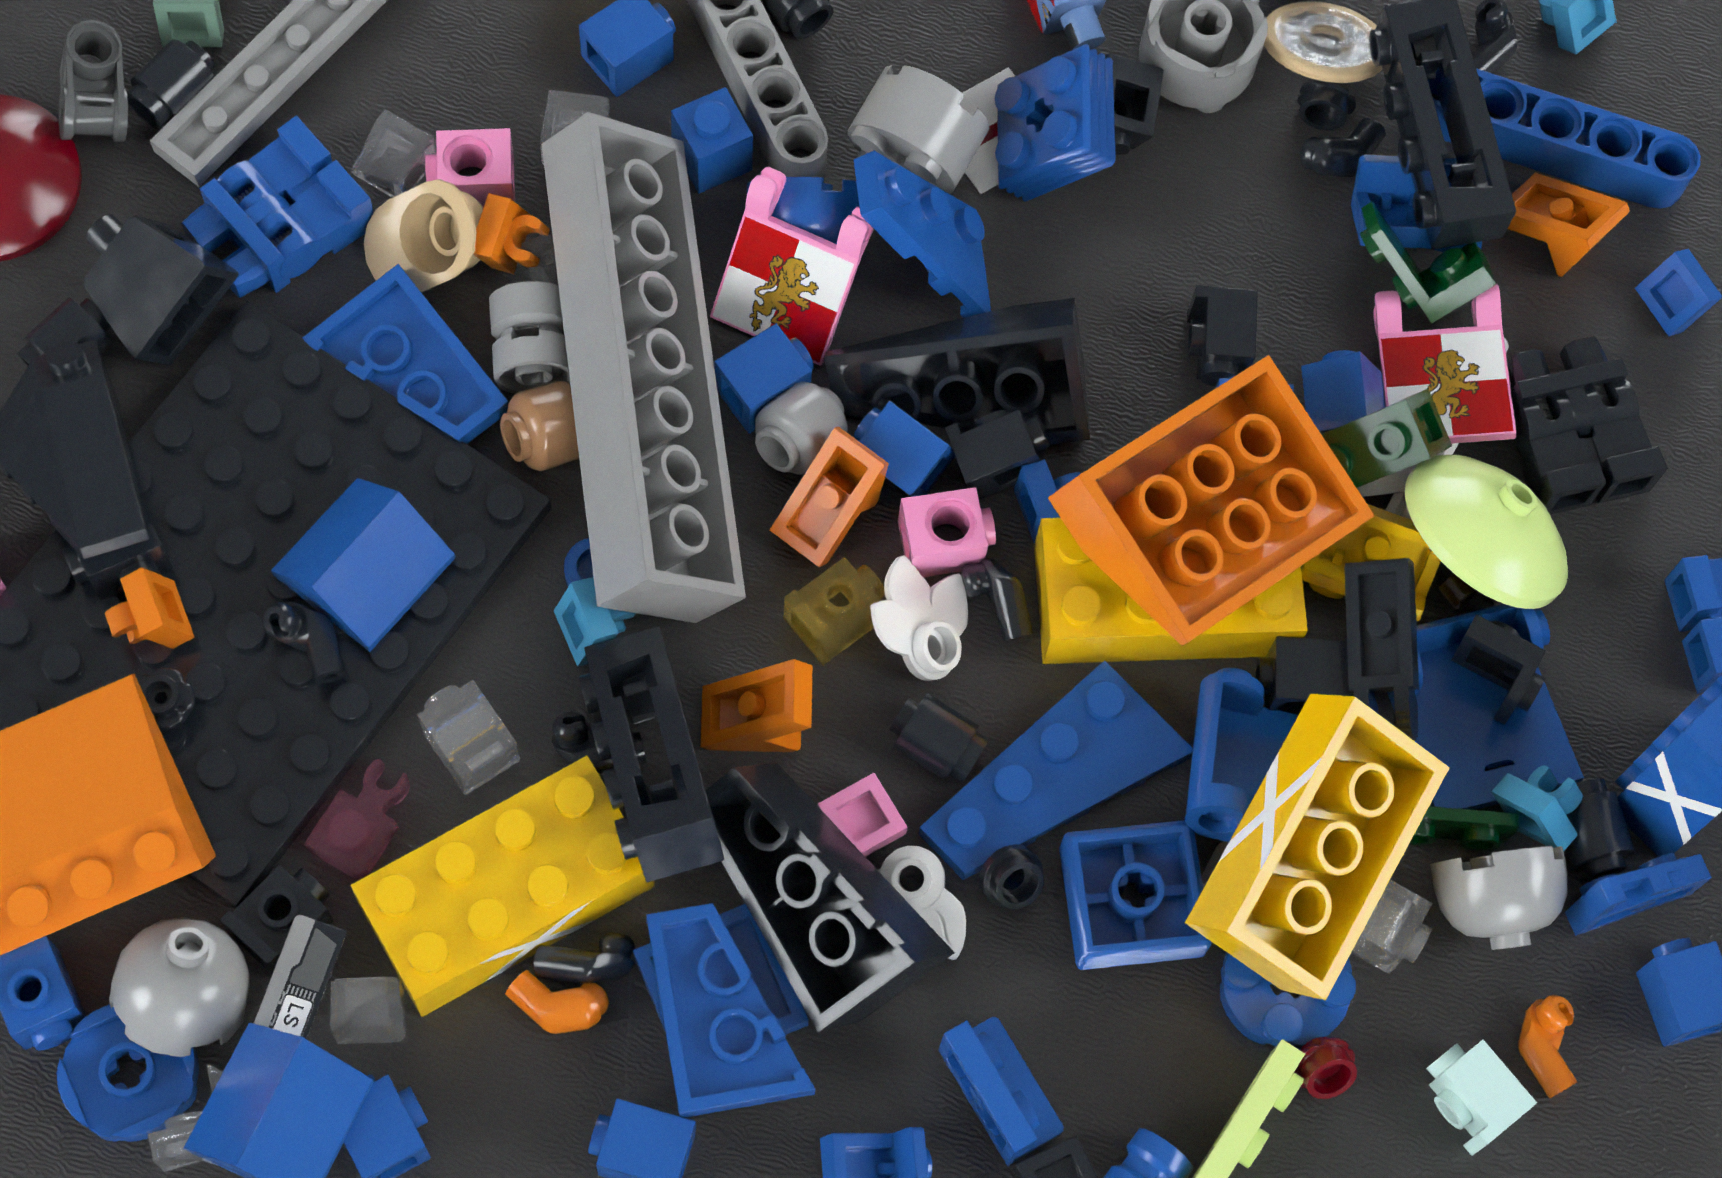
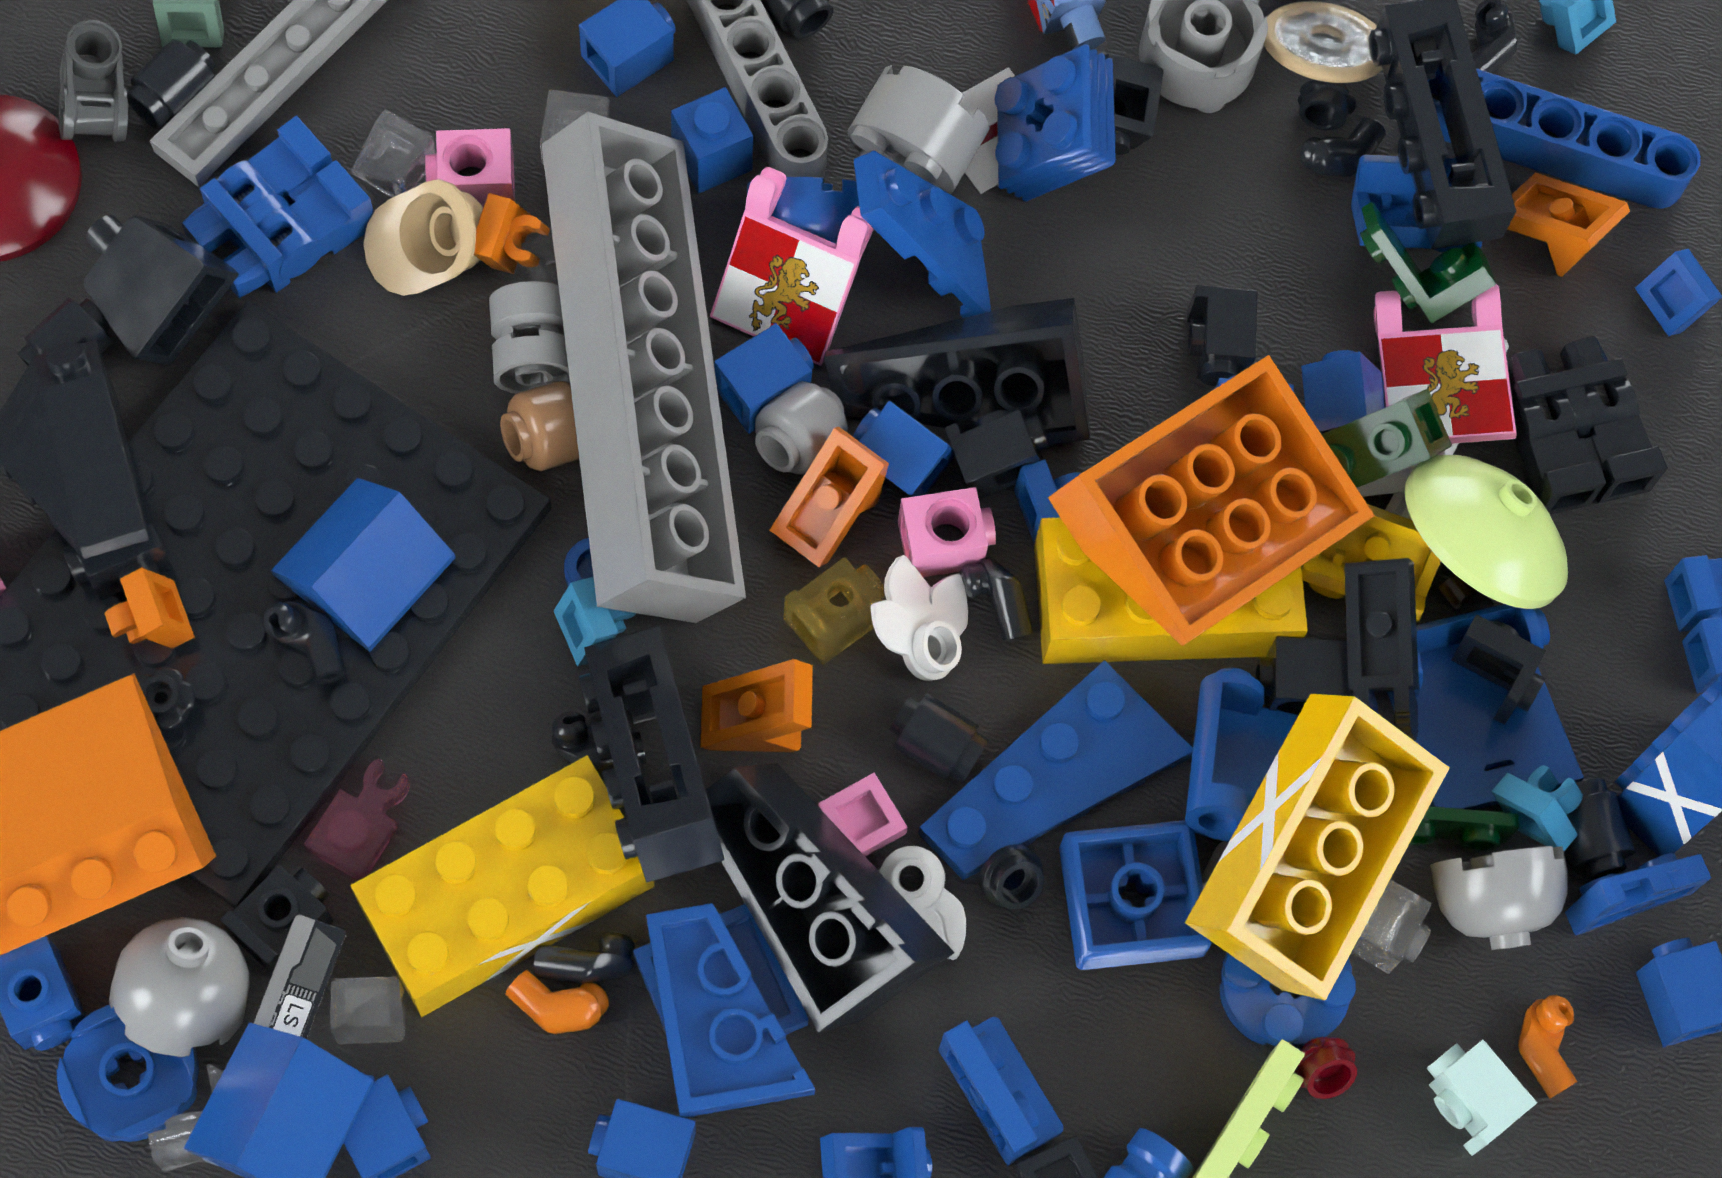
blue wing [303,264,509,444] -> none
clear brick [417,680,520,796] -> none

